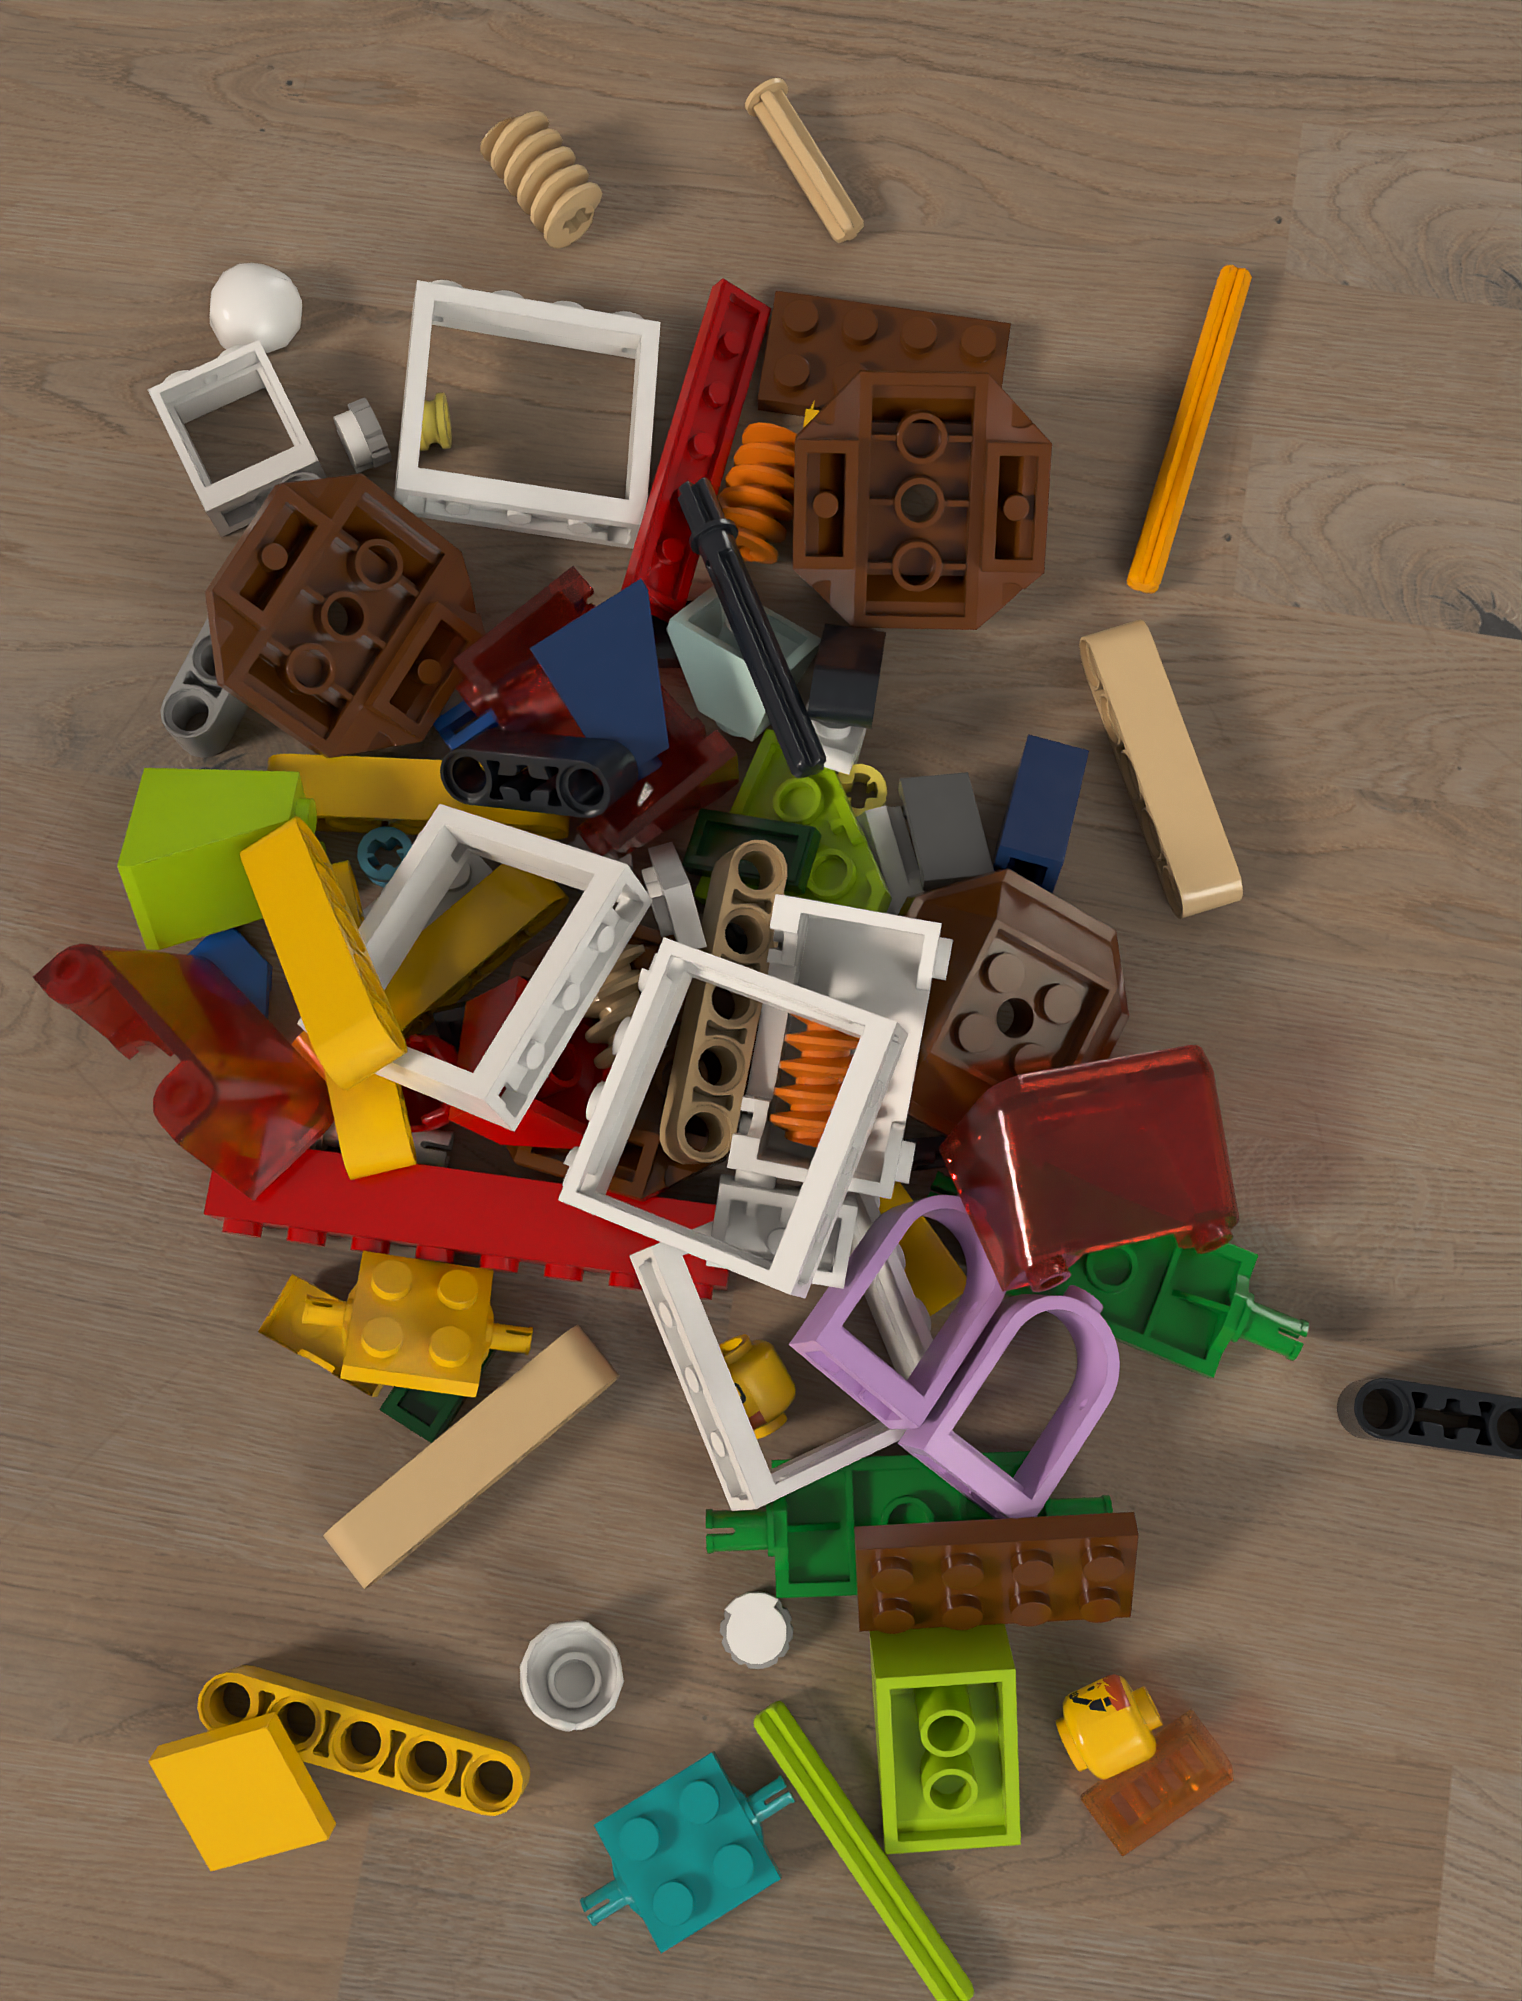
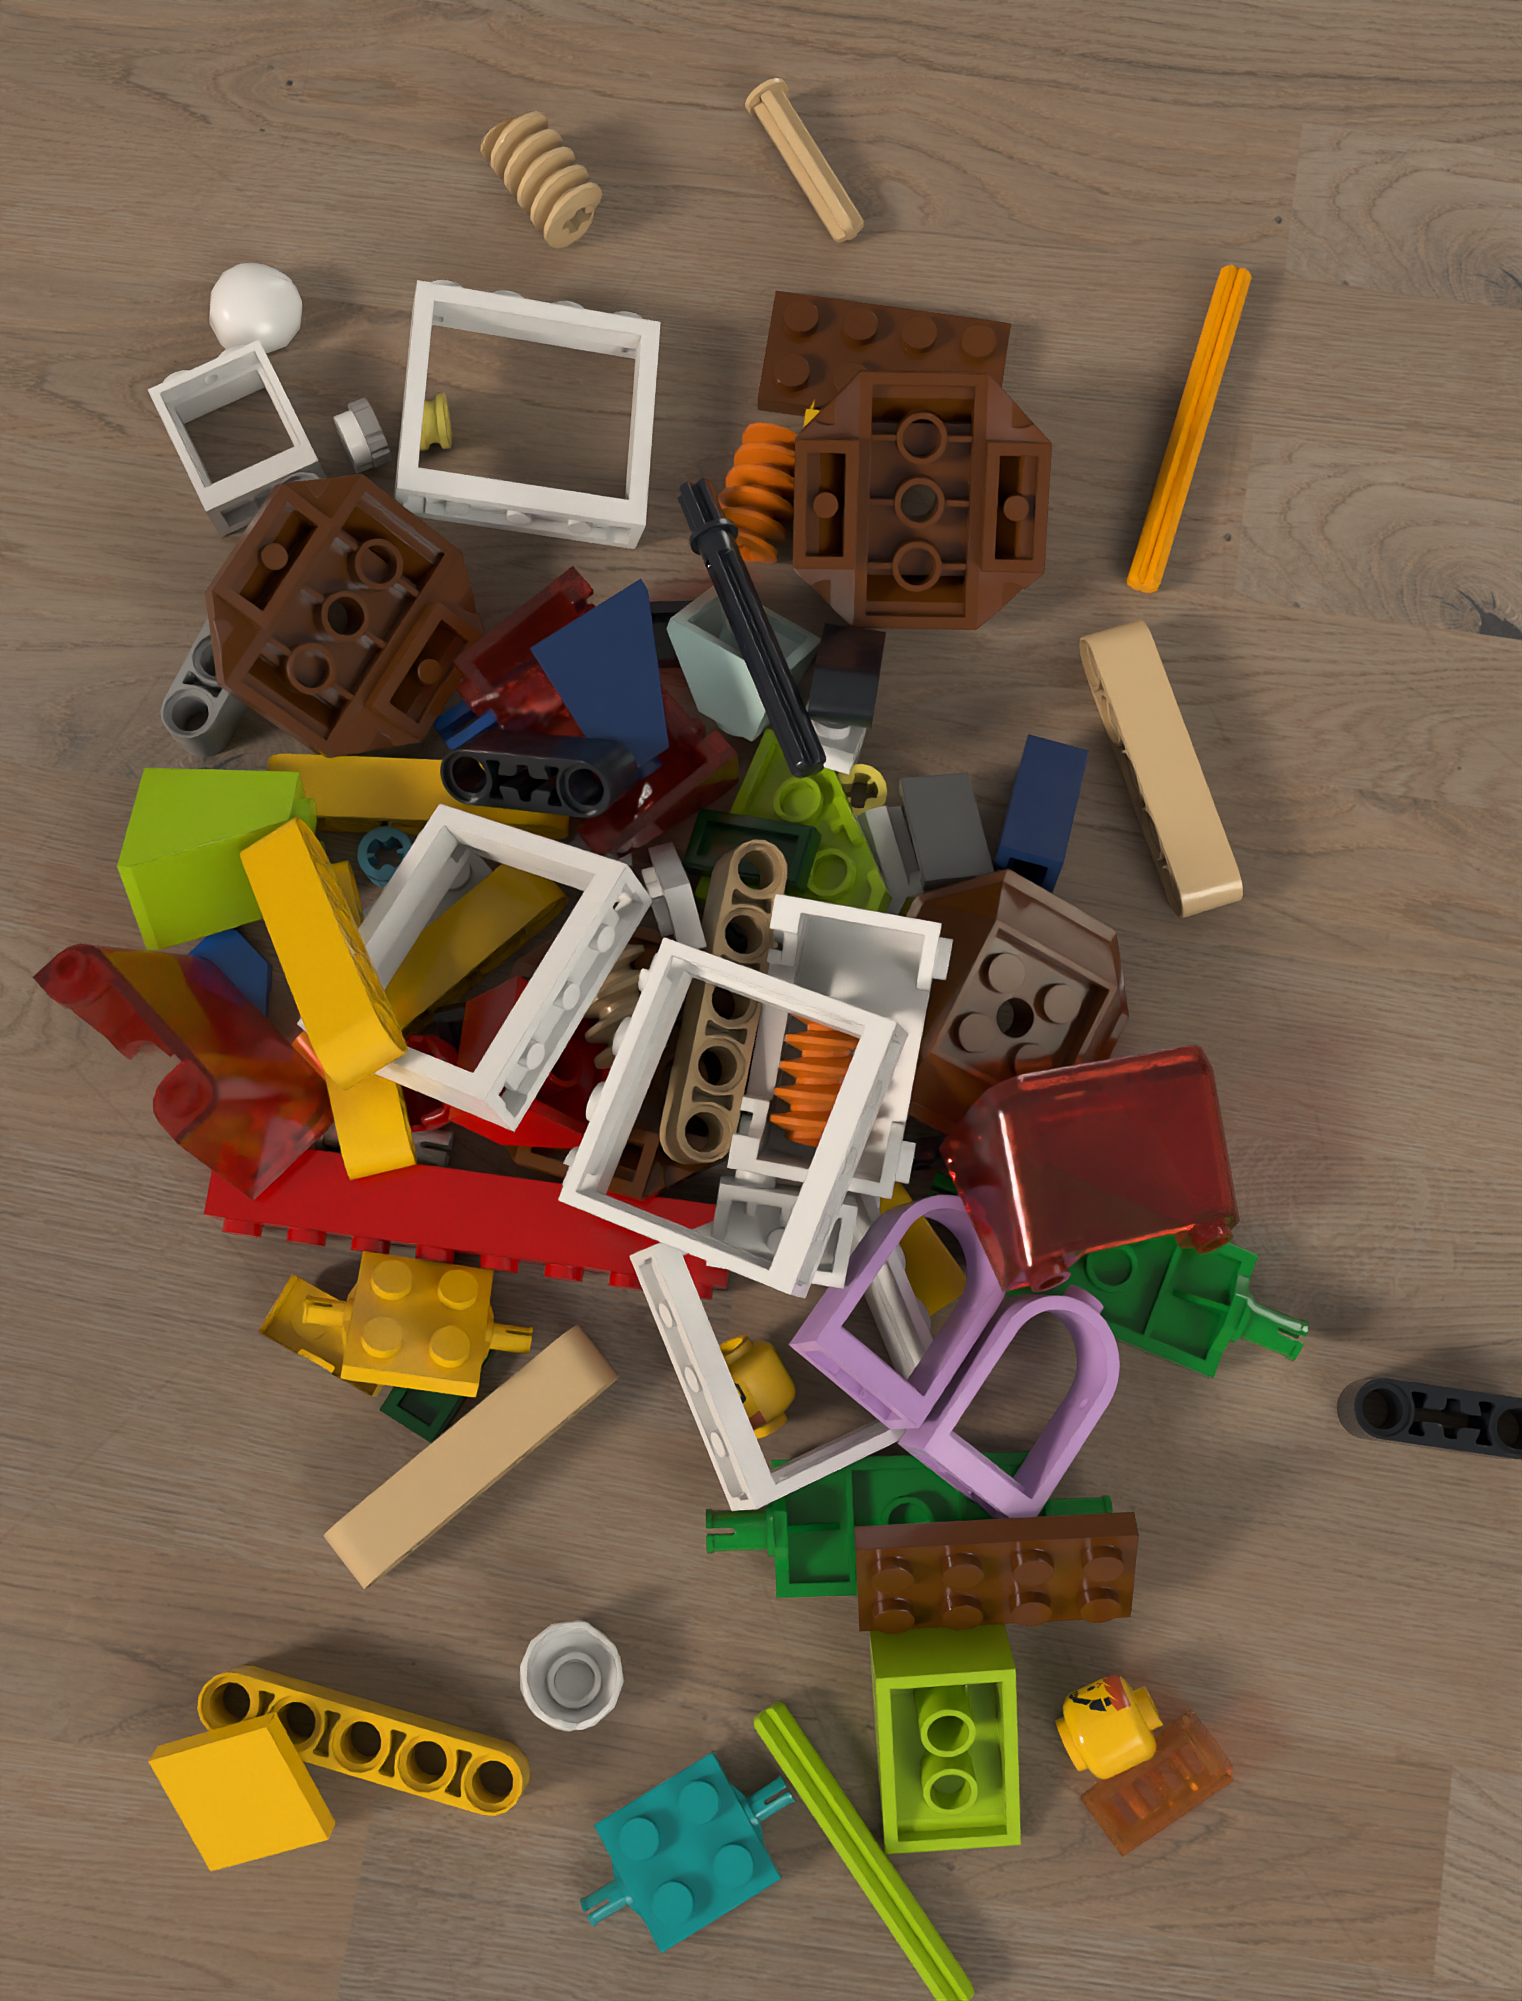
red tile [621,278,772,623] -> none
white piece [720,1591,793,1669] -> none

